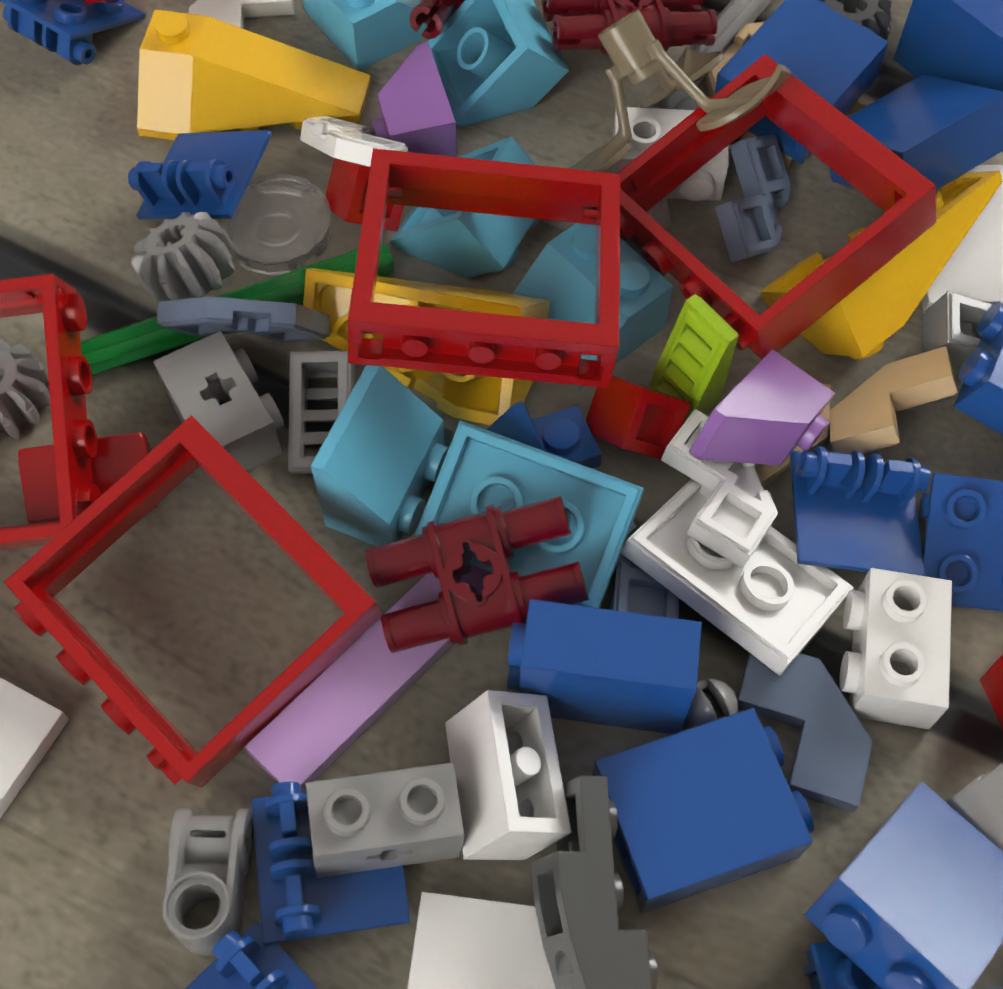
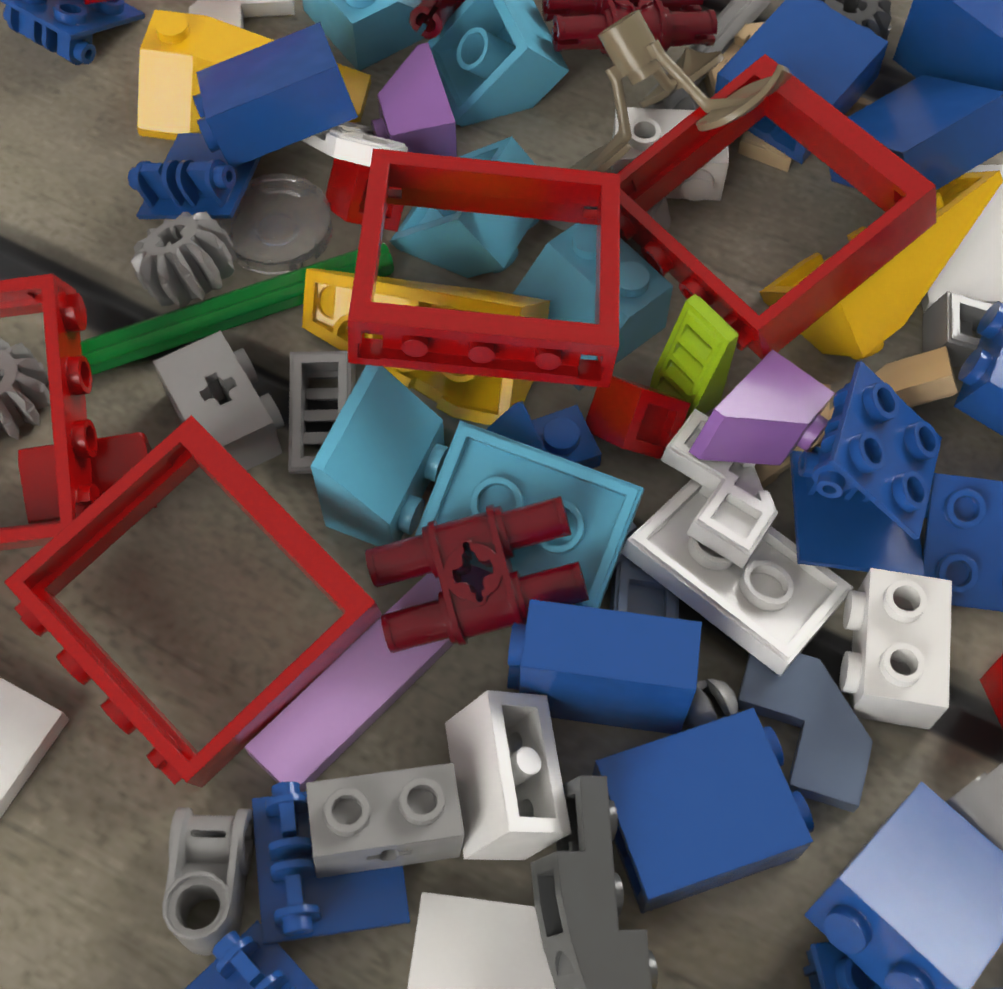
sand blue tile [157,296,330,343] -> none
sand blue tile [715,134,791,263] -> none
none -> blue brick [193,22,358,168]
none -> blue hinge [812,361,942,540]

